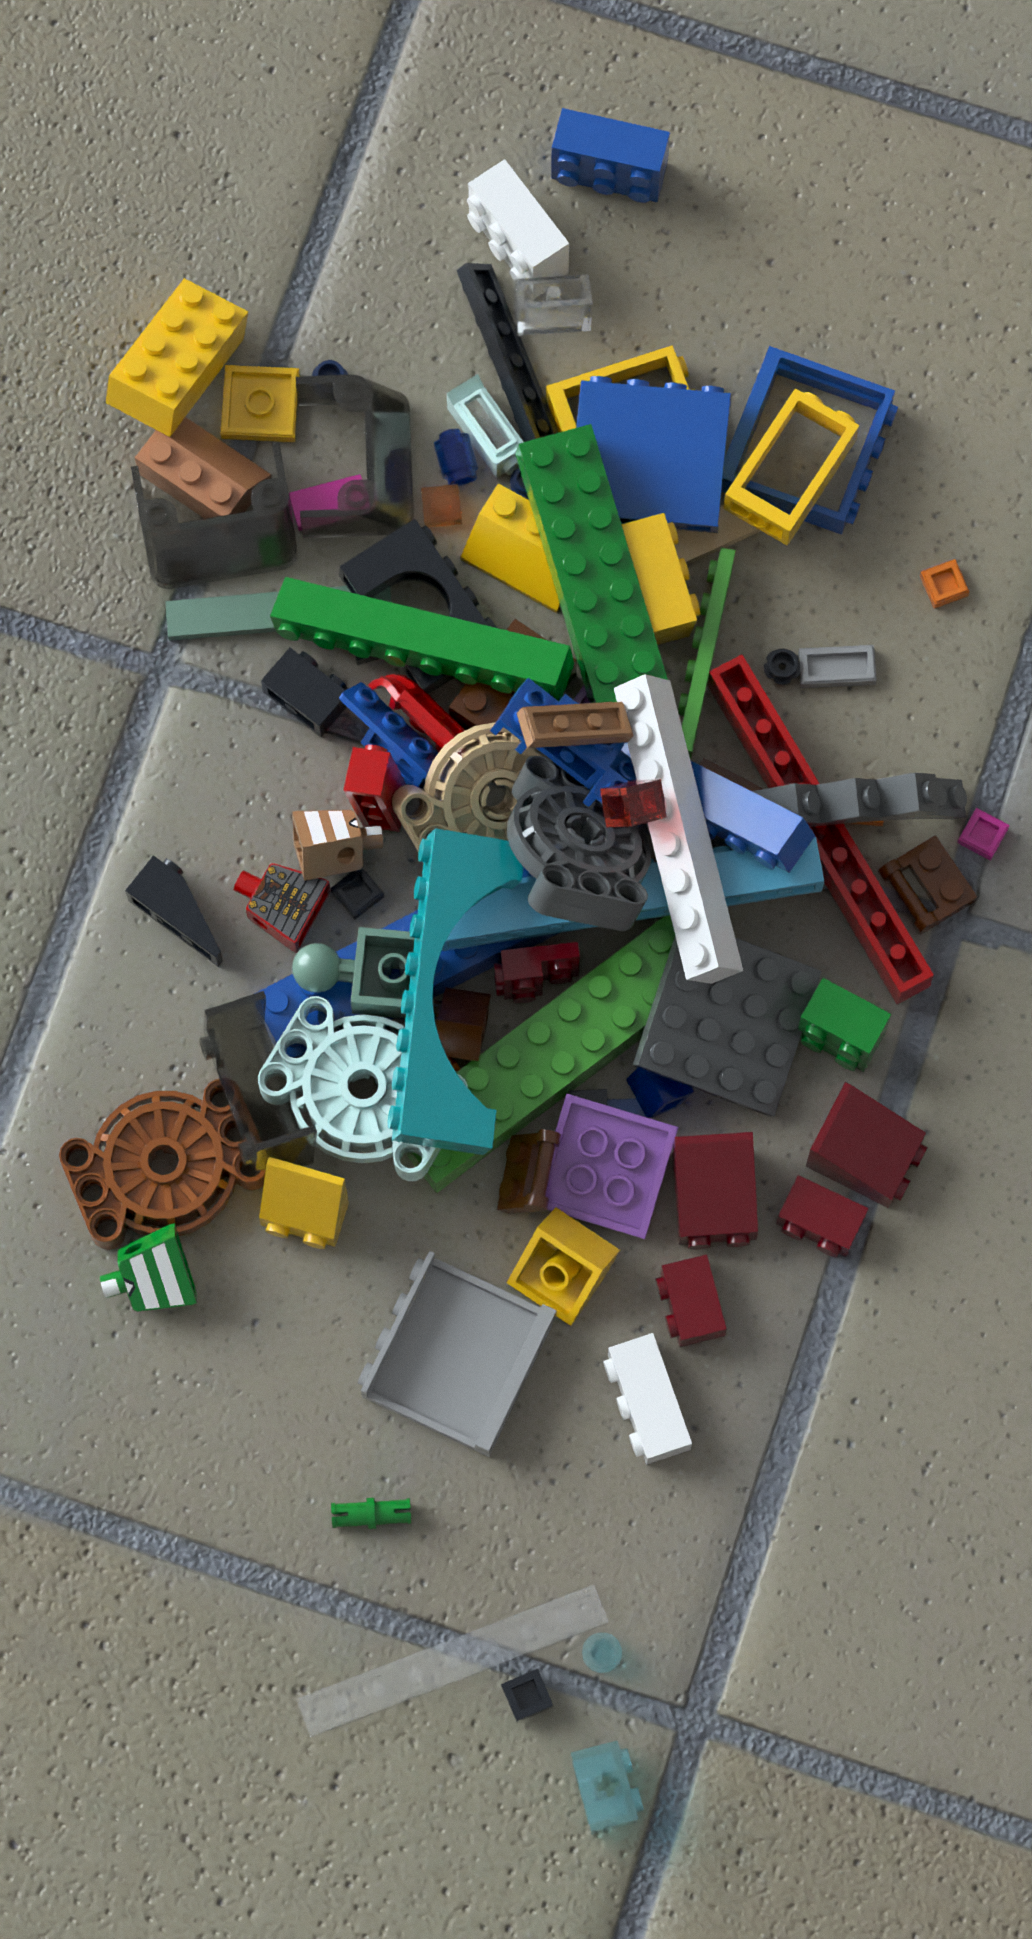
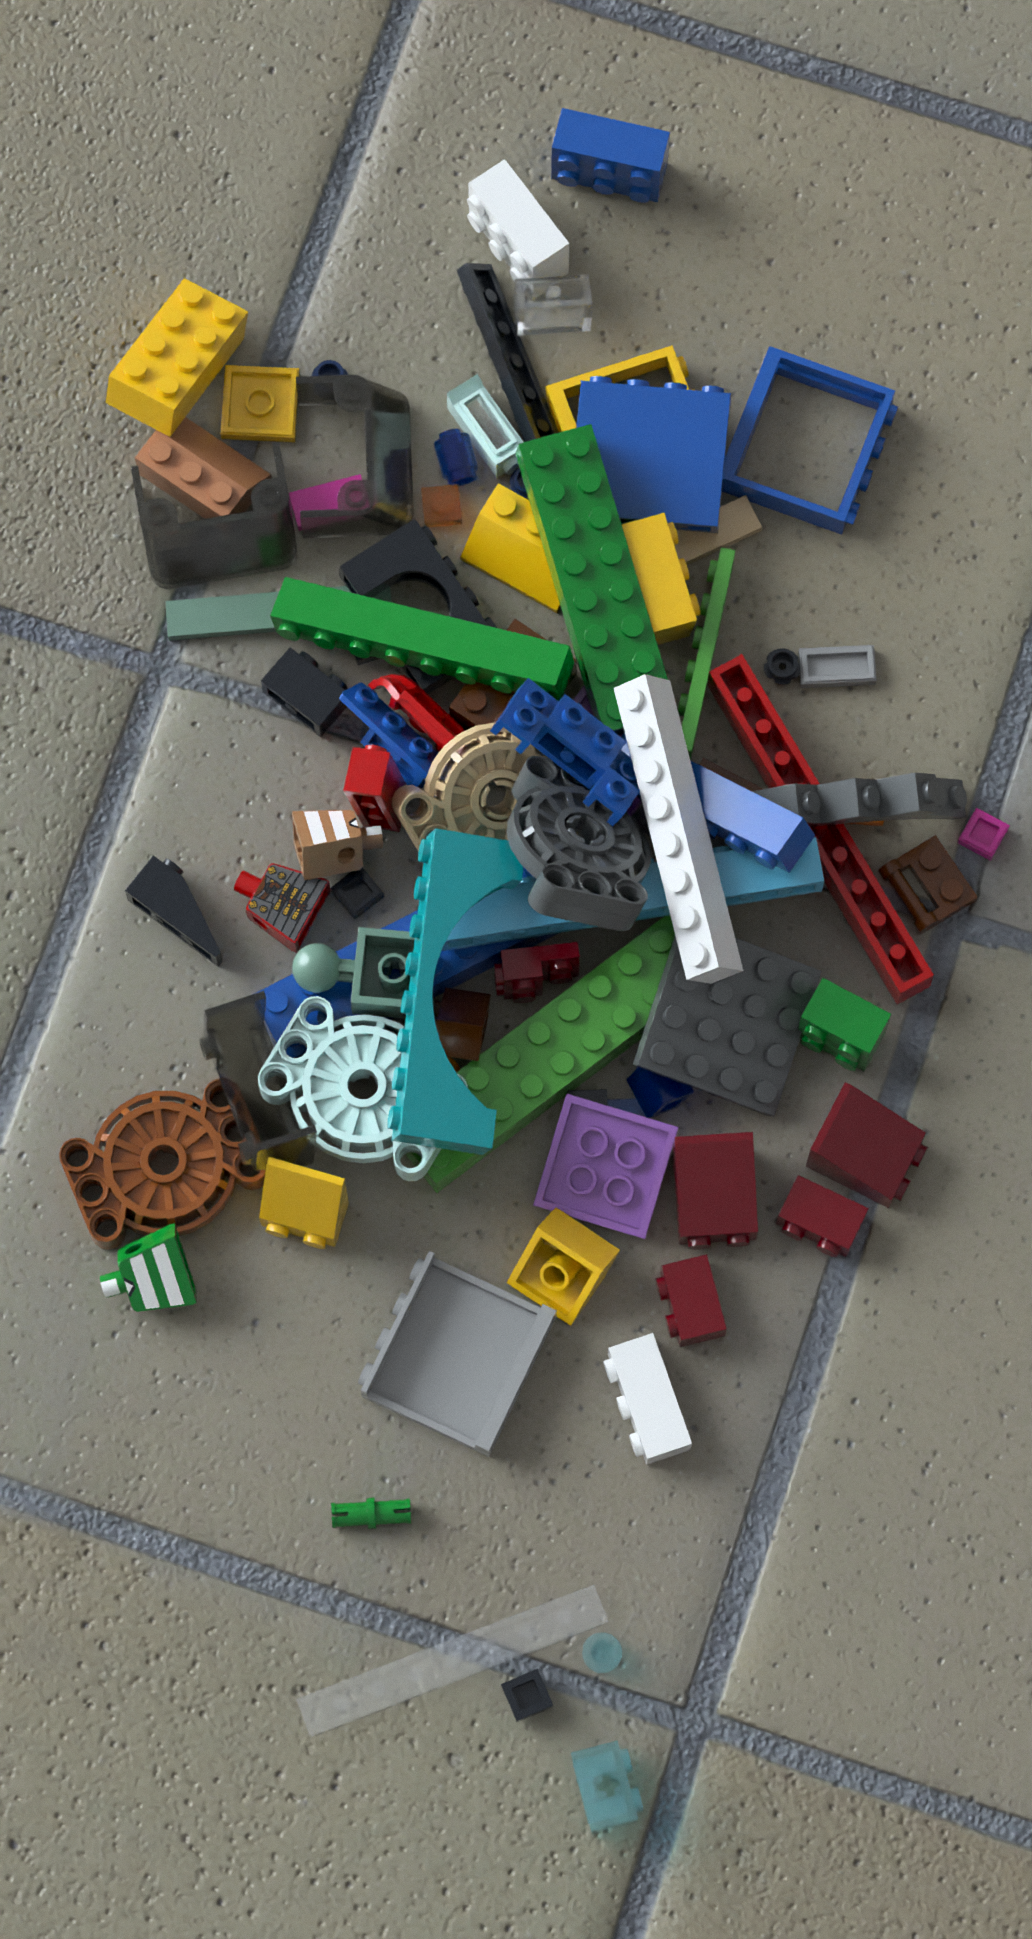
reddish brown plate [497,1129,561,1214] -> none
medium nougat tile [516,701,634,748] -> none
clear red brick [600,779,667,827] -> none
yellow window [723,388,860,546] -> none
orange tile [920,559,970,609] -> none

